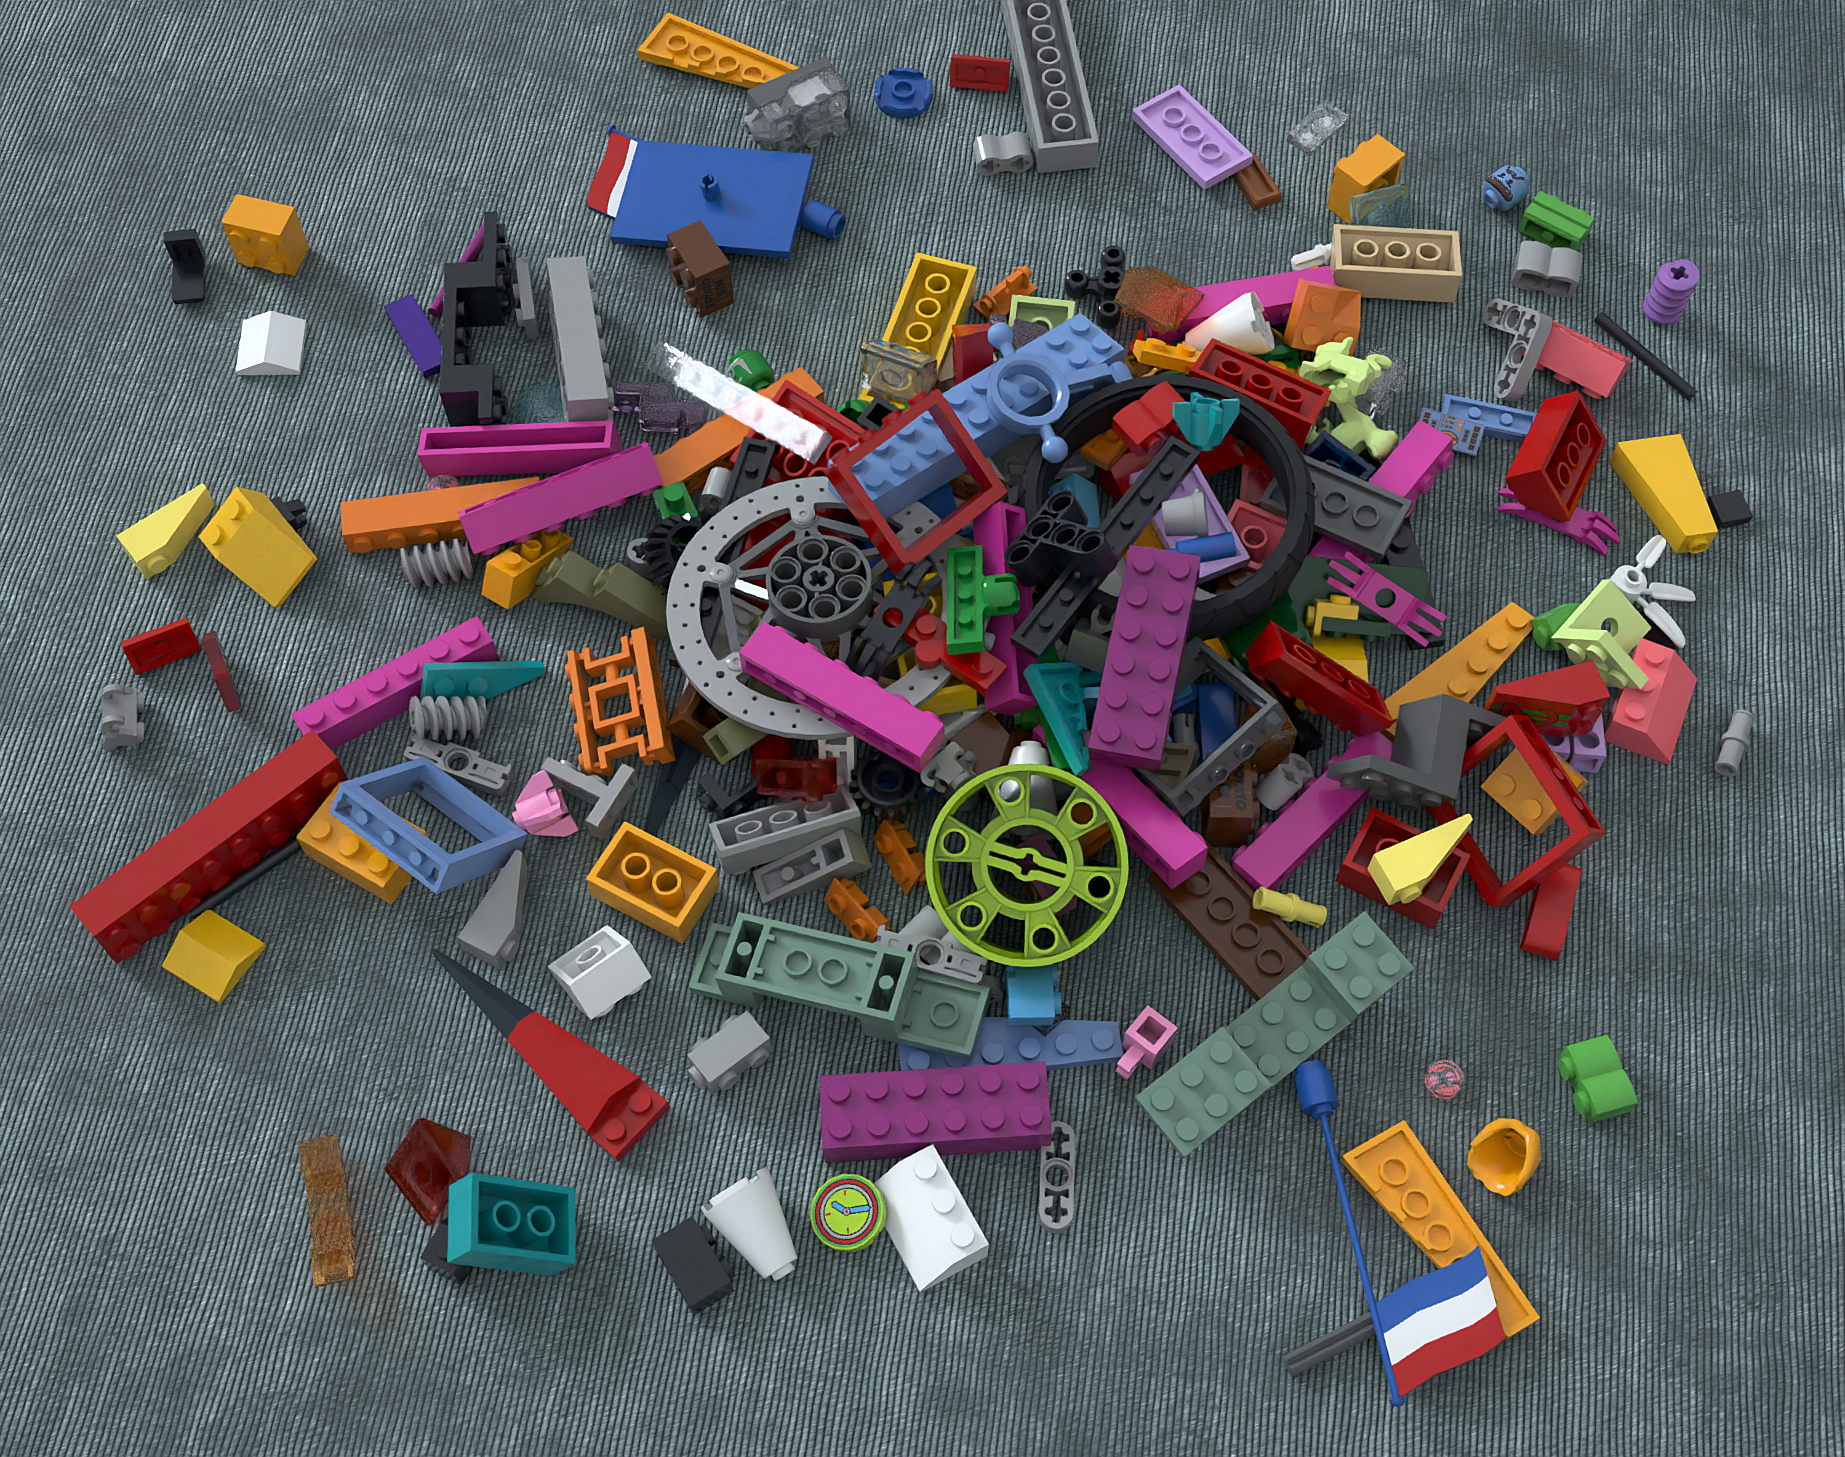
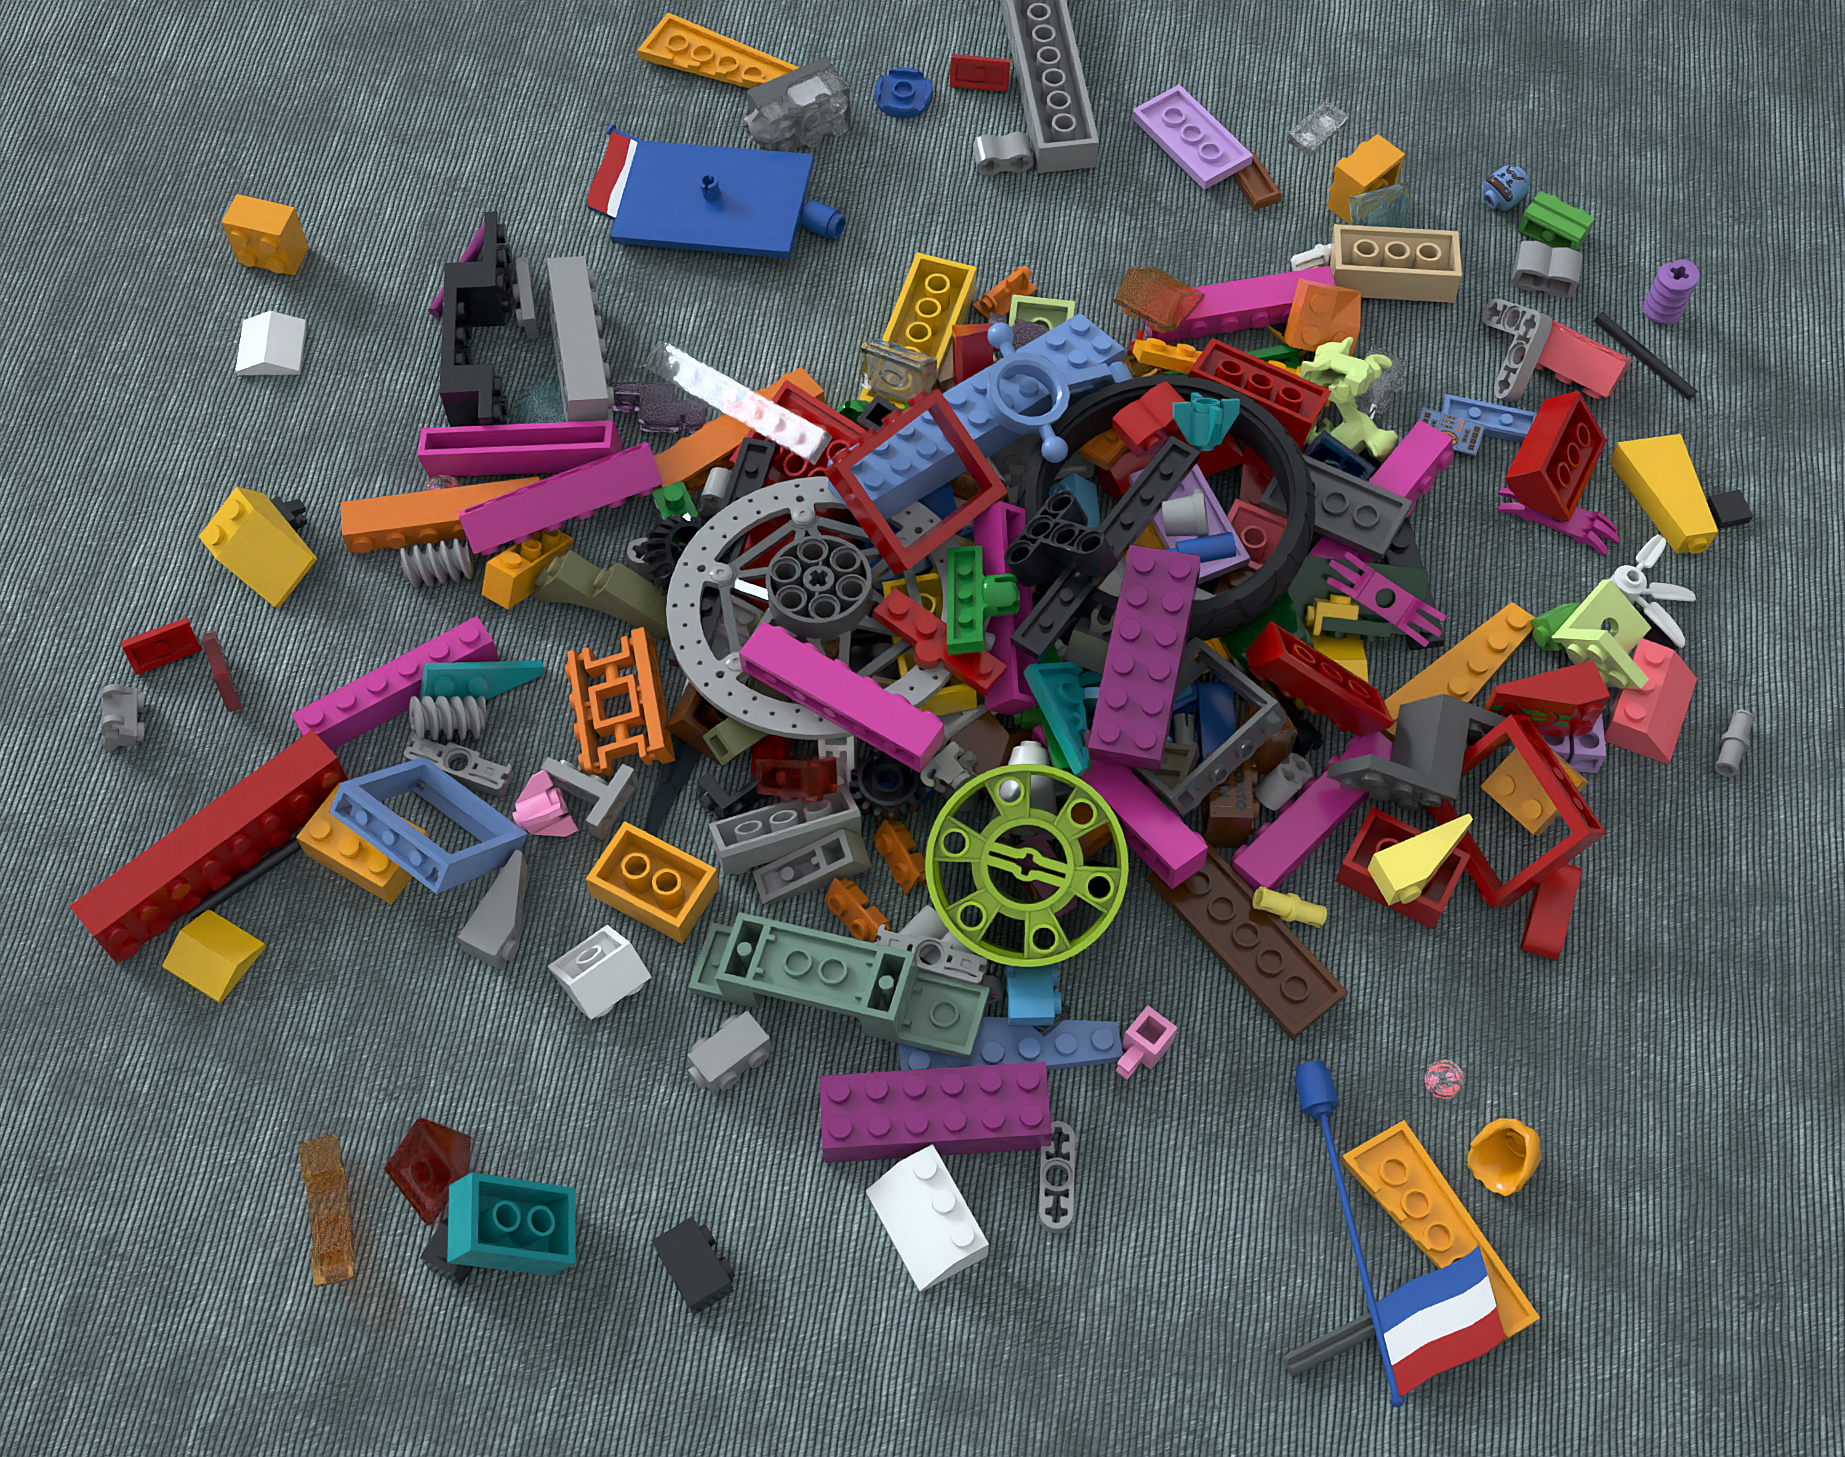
light yellow slope [116,483,215,580] -> none
black bracket [164,229,206,304] -> none
dark purple tile [384,294,441,379] -> none
red plate [432,949,670,1162] -> none
reddish brown brick [666,220,734,318] -> none
white cone [701,1167,797,1281] -> none
green head [727,349,774,397] -> none
tile [810,1174,887,1252] -> none
black piece [845,561,943,682] -> none
black gear [1064,246,1157,329] -> none
sand green bracket [1134,911,1415,1159] -> none
white cone [1182,291,1275,355] -> none
bright green brick [1558,1035,1638,1123] -> none

